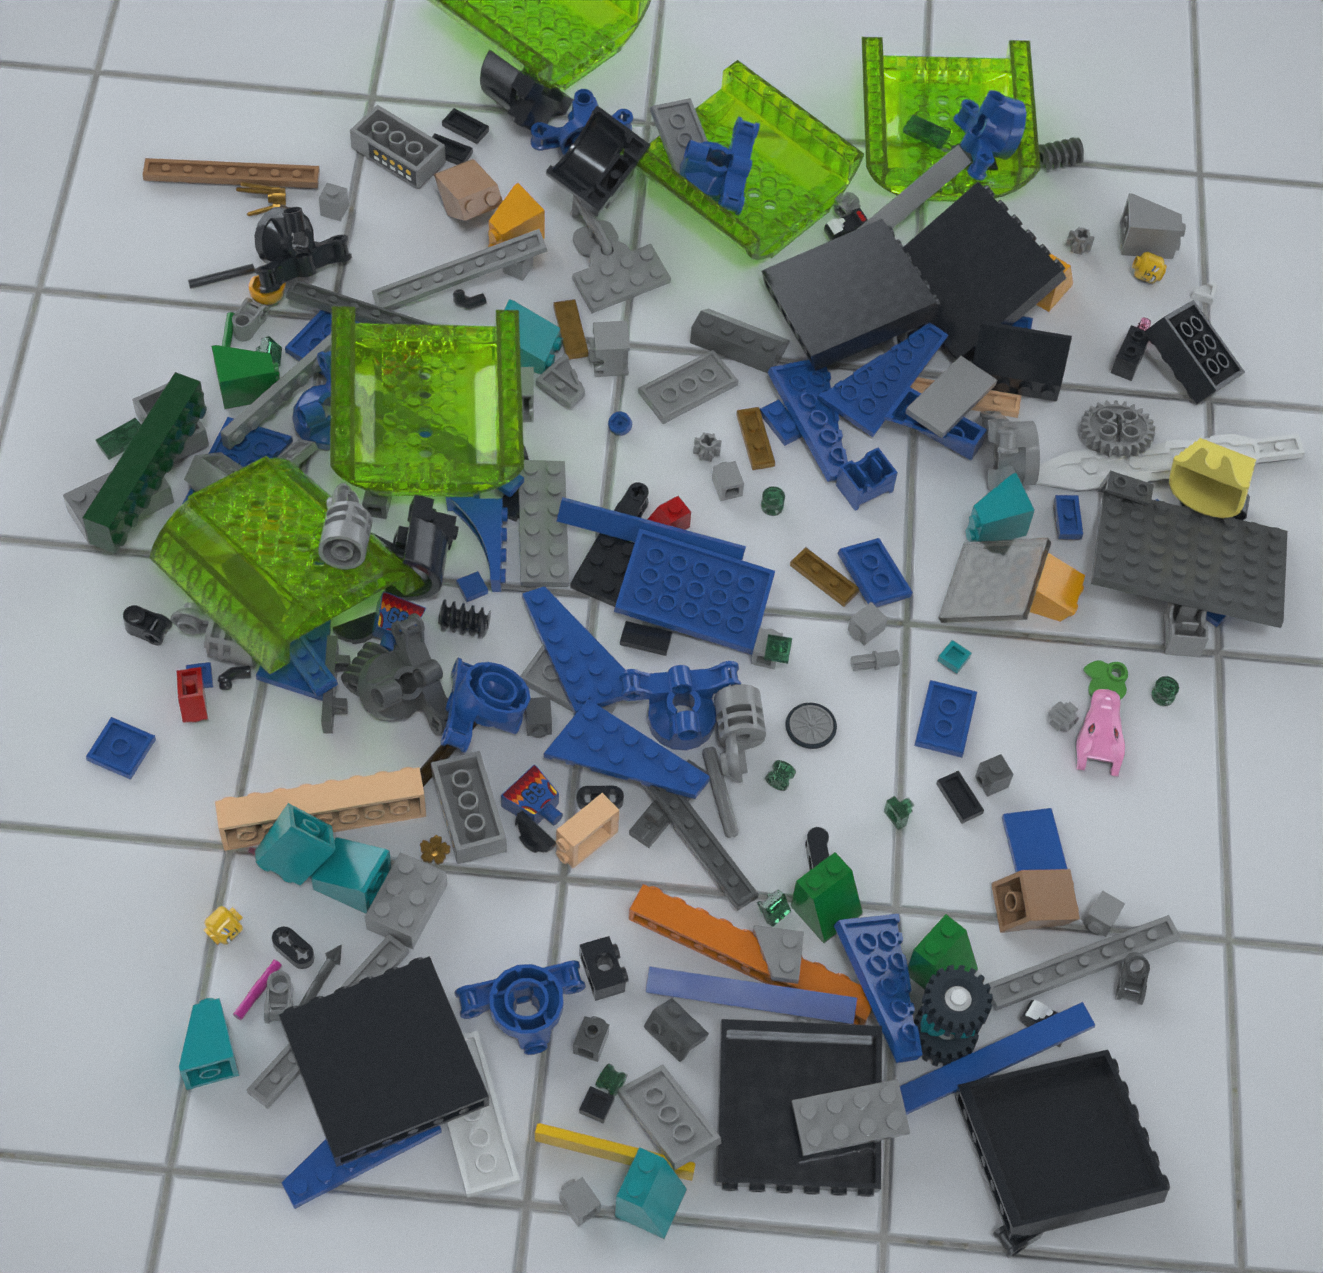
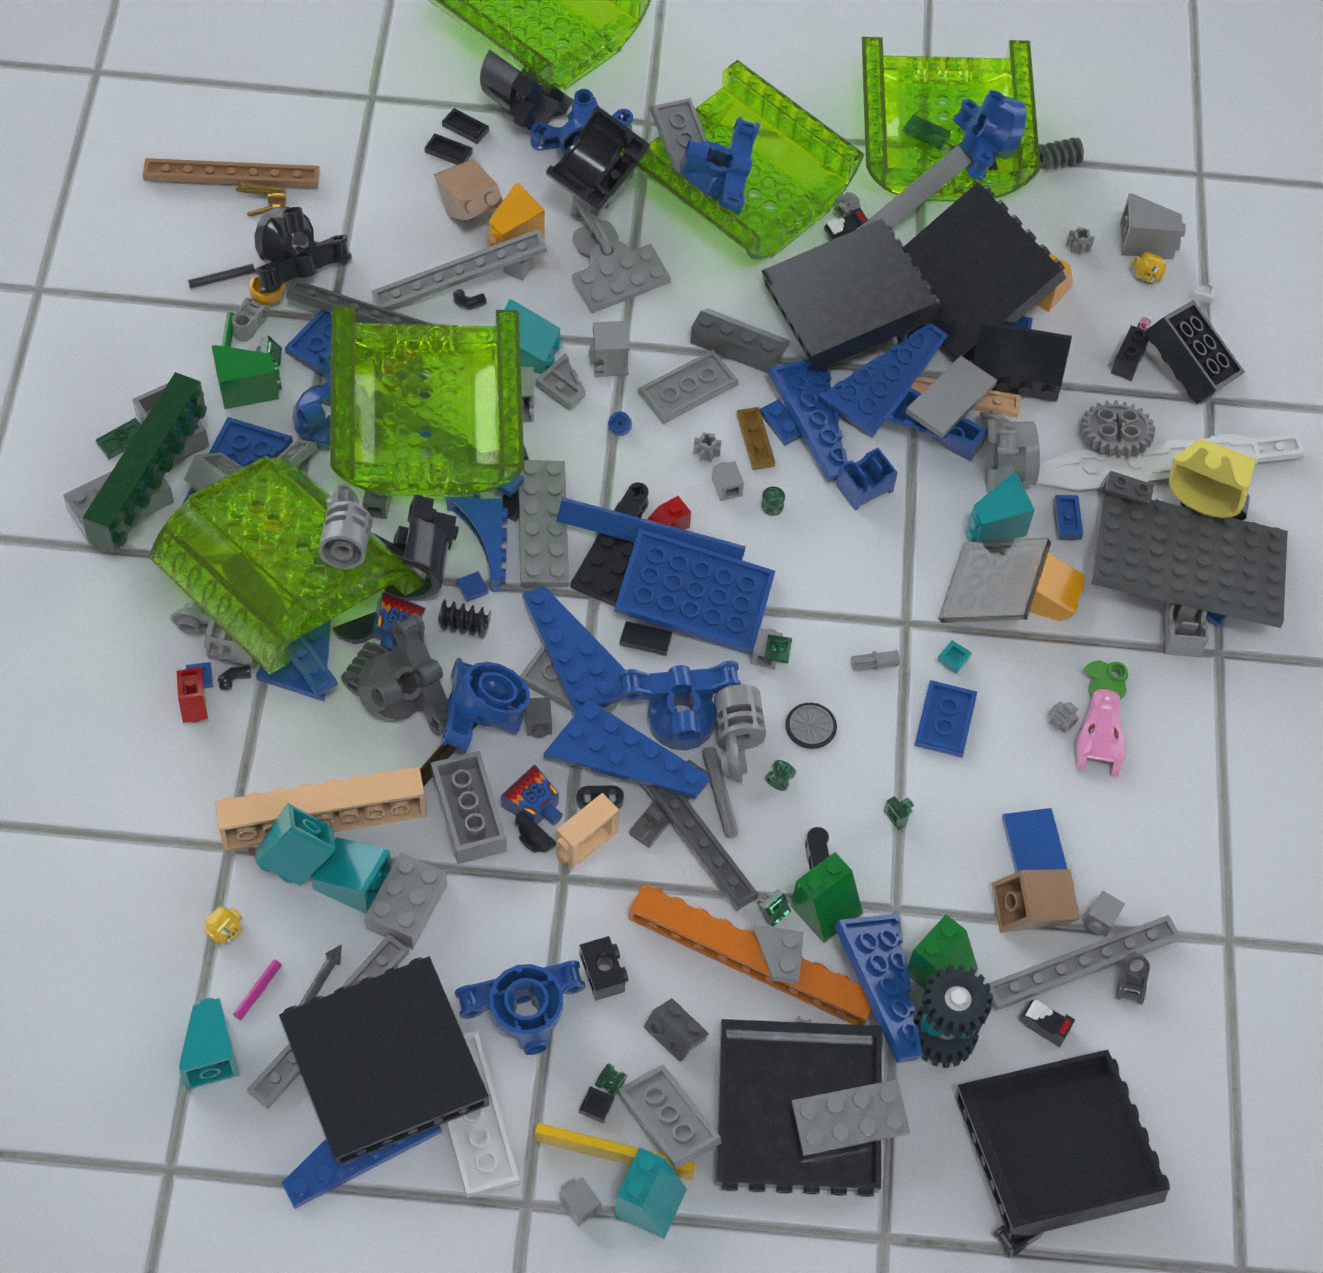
blue tile [86,717,156,780] -> none
black piece [123,605,173,646] -> none
light grey plate [220,318,357,450] -> none
light grey piece [264,970,293,1023] -> none
black beam [272,926,315,969] -> none
light grey brick [319,183,349,221] -> none
dark grey hinge [321,635,351,734] -> none
light grey brick [350,105,446,189] -> none
pearl gold plant [420,835,451,865] -> none
pearl gold tile [553,299,589,360] -> none
dark grey brick [573,1016,610,1062] -> none
blue tile [646,966,857,1024] -> none
pearl gold tile [790,547,860,607] -> none
blue tile [837,538,913,607] -> none
light grey brick [848,602,888,646] -> none
blue tile [900,1002,1095,1115] -> none
black tile [936,770,984,824] -> none
dark grey brick [975,754,1014,797] -> none
clear green wheel [1151,676,1179,706] -> none

